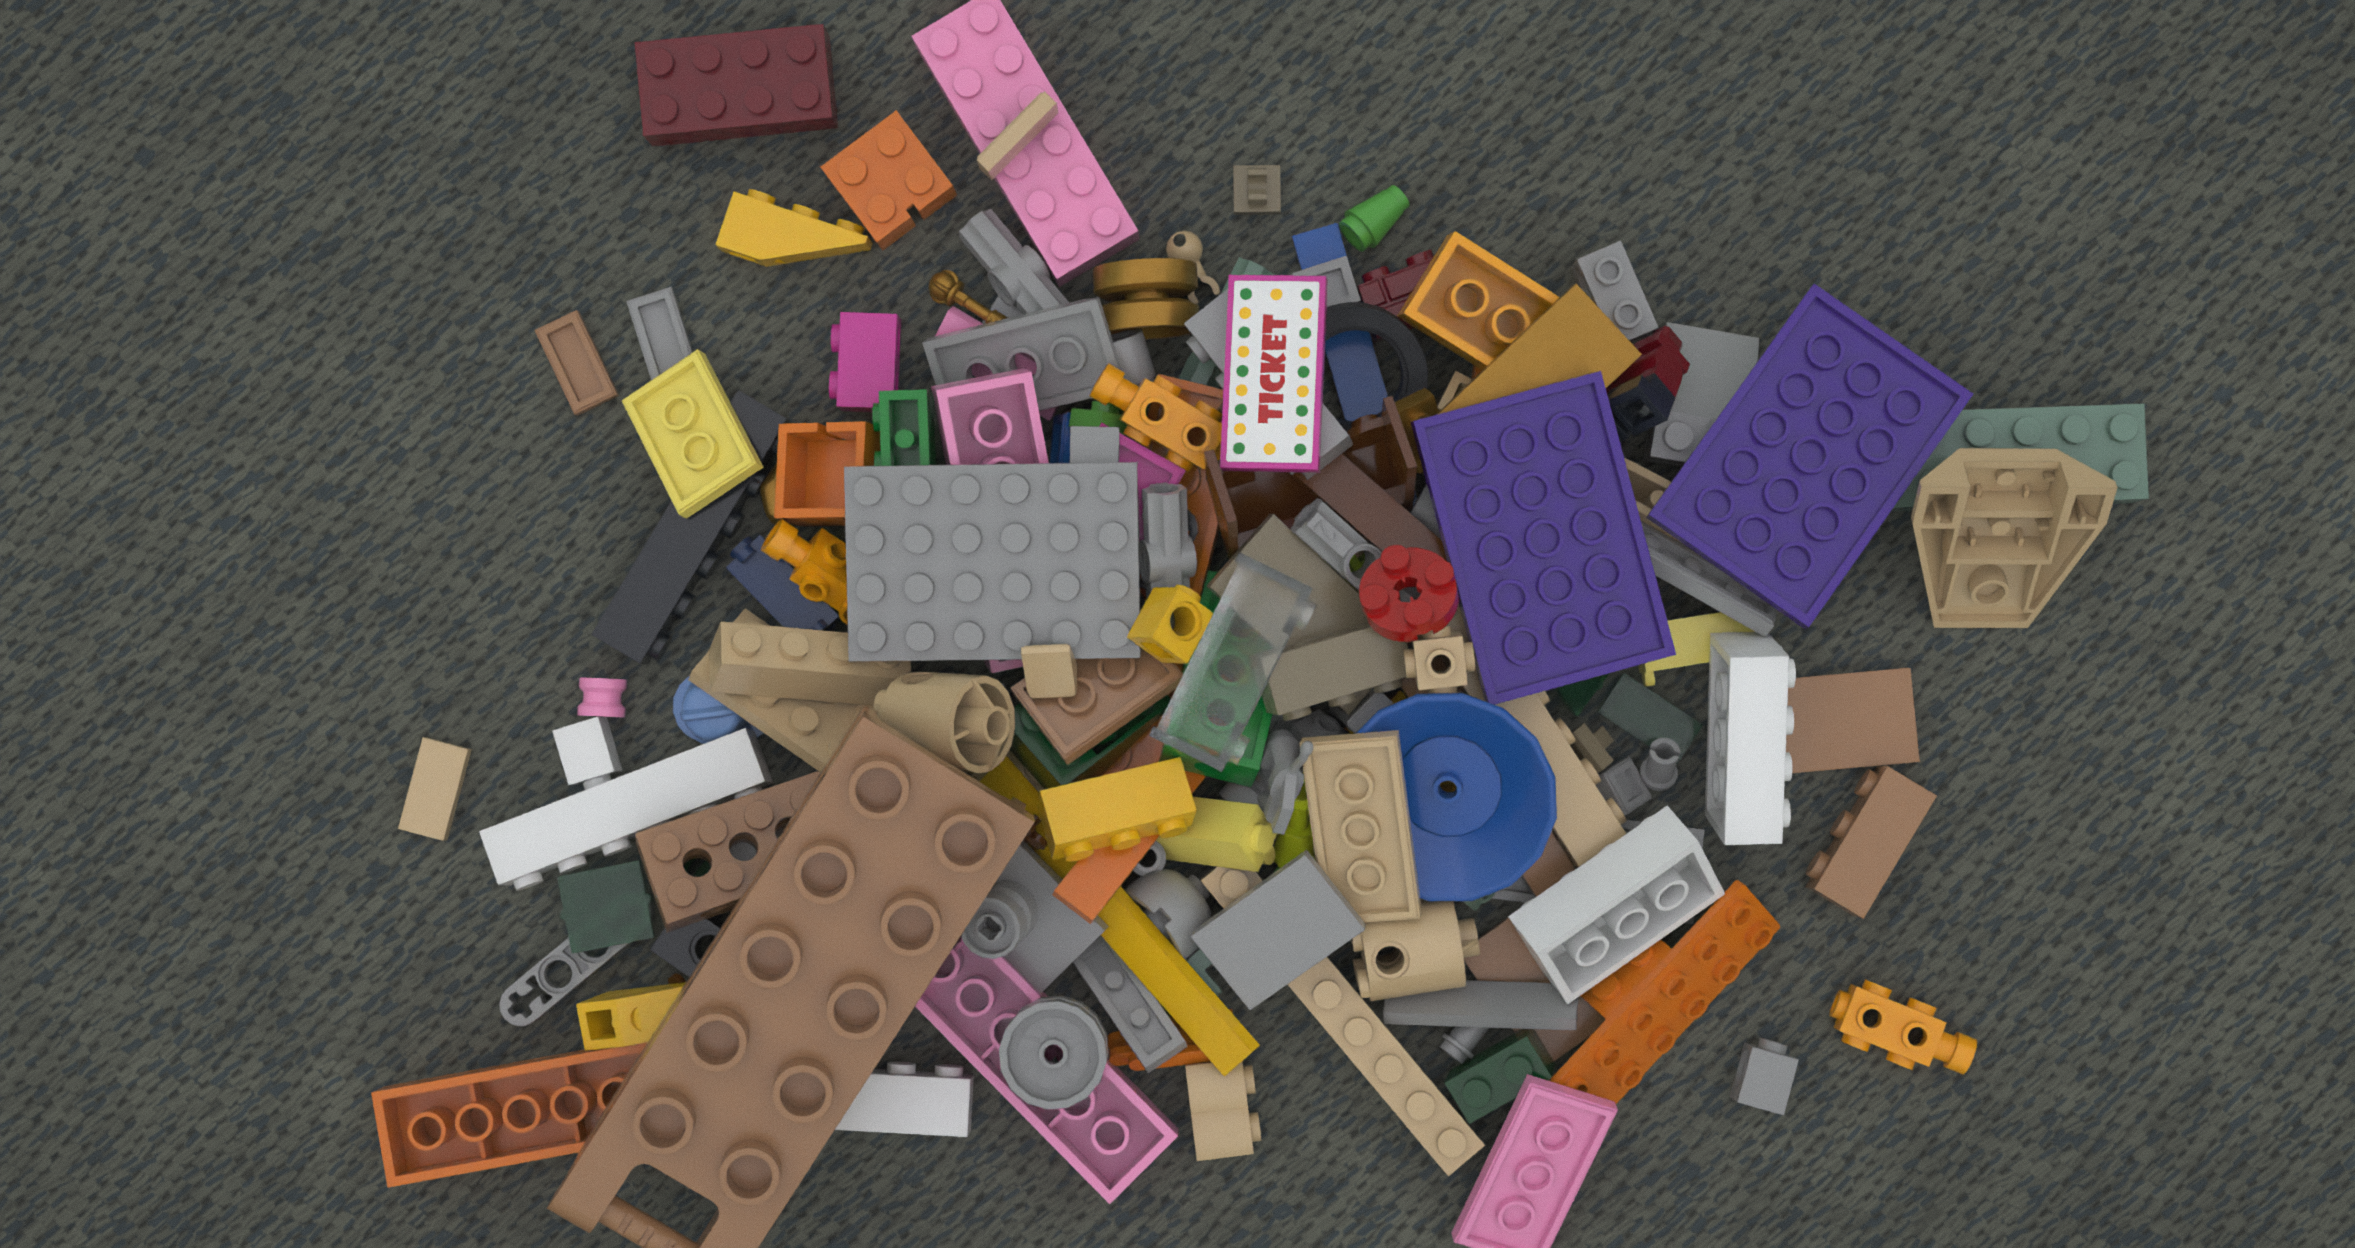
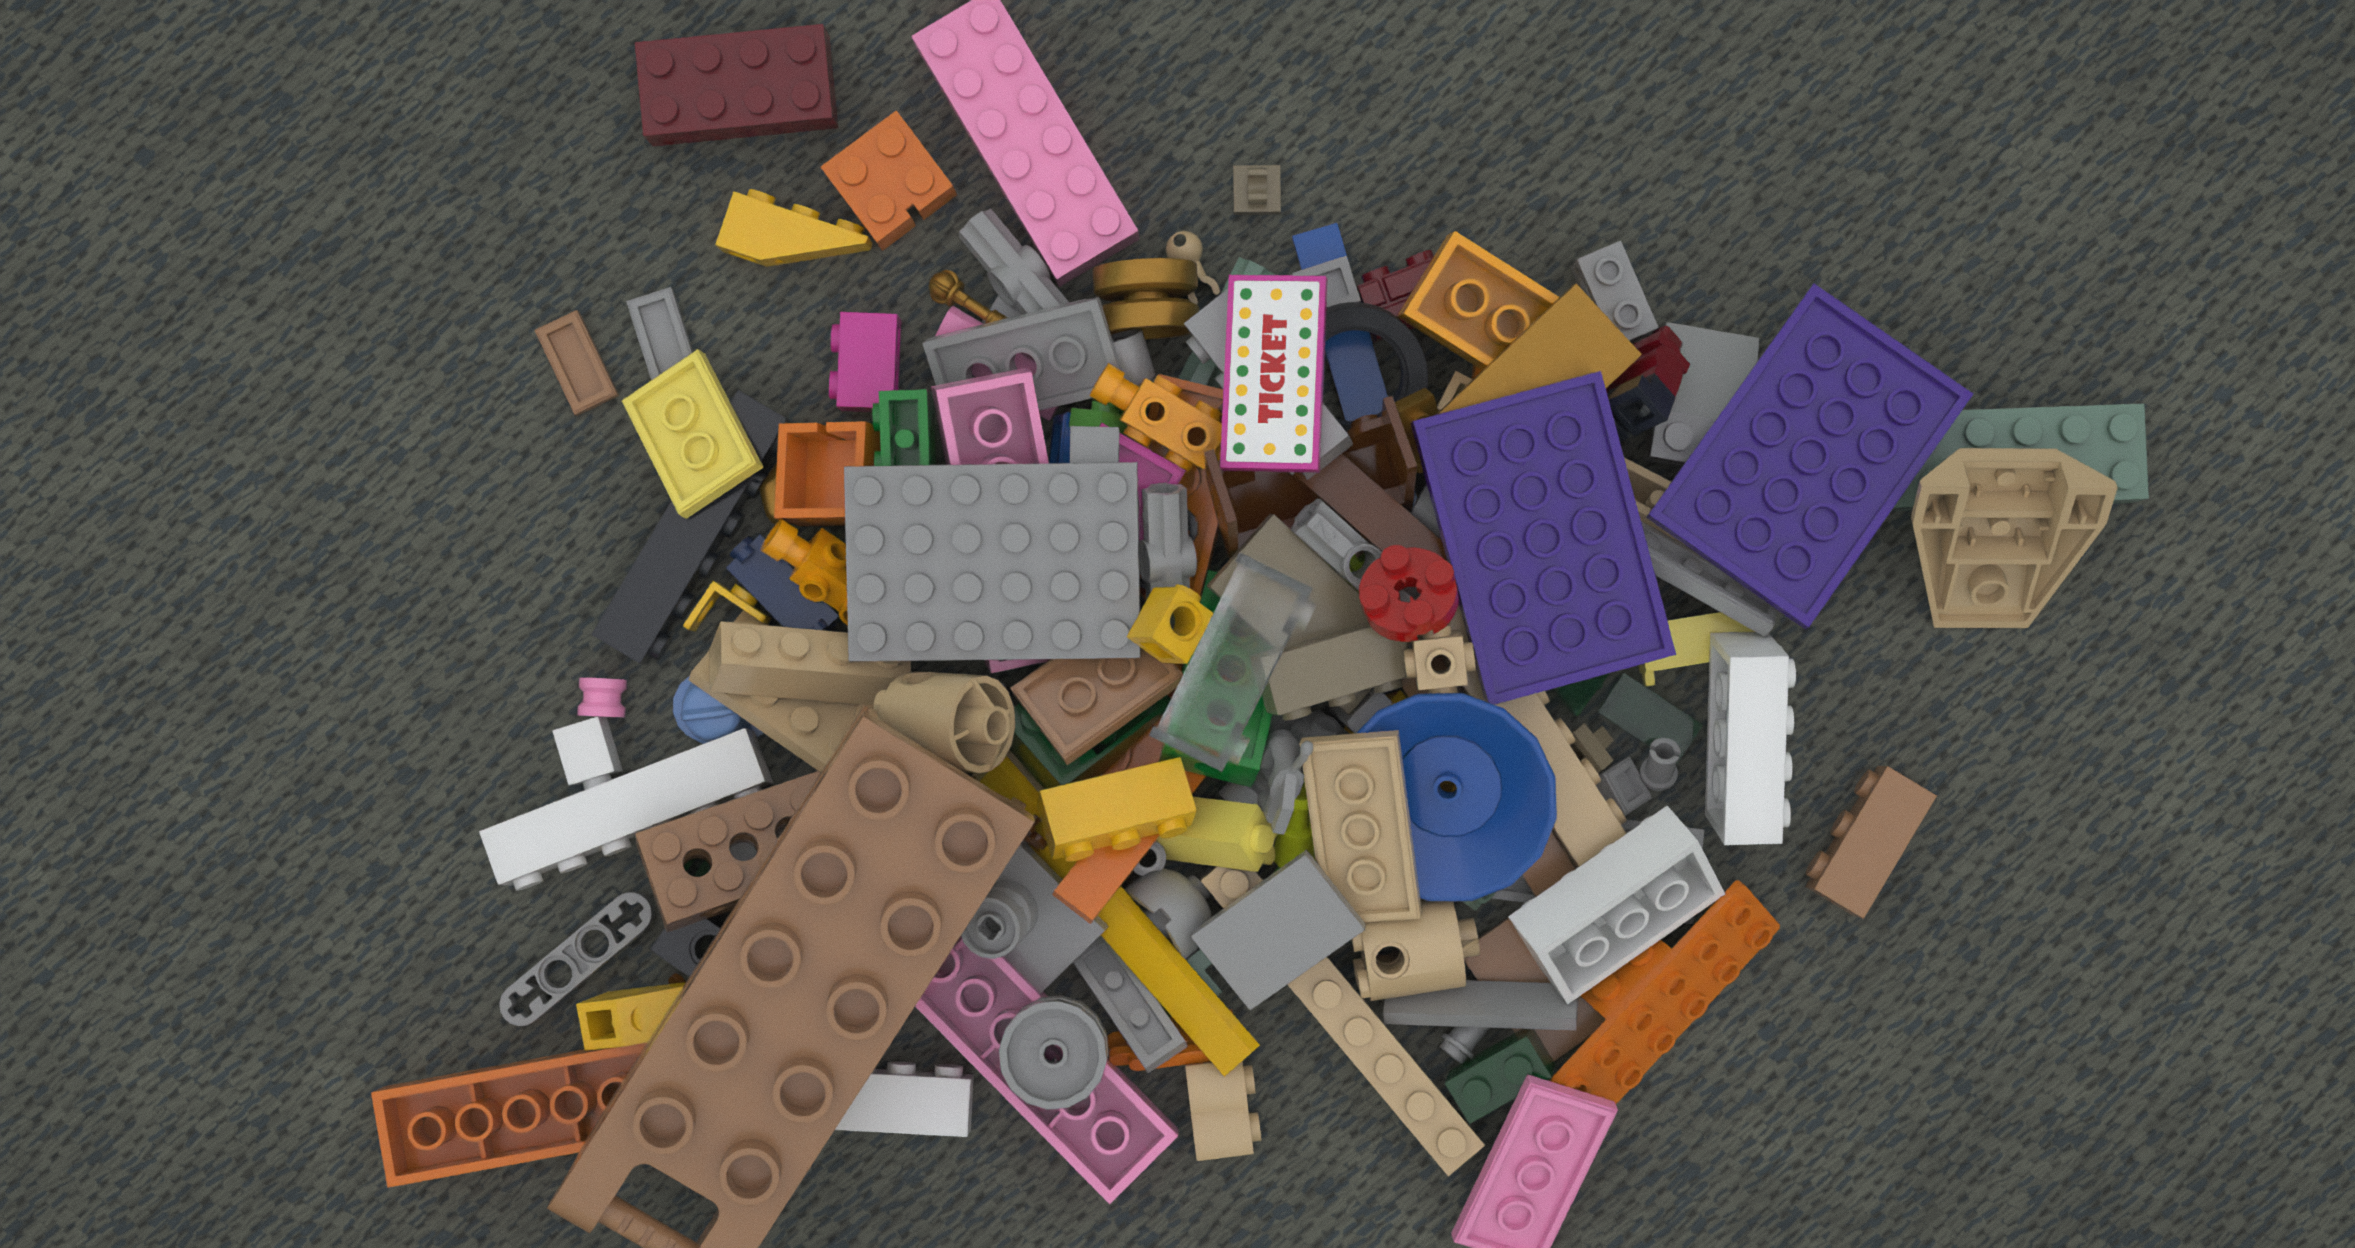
tan tile [398,737,472,841] -> none
clear green piece [557,860,655,954] -> none
tan tile [977,91,1059,180] -> none
tan slope [1021,644,1077,699] -> none
bright green cone [1339,185,1410,252] -> none
light grey brick [1730,1038,1799,1115] -> none
medium nougat tile [1786,668,1920,773] -> none
light orange brick [1829,979,1977,1075] -> none
none -> yellow bracket [683,581,772,631]

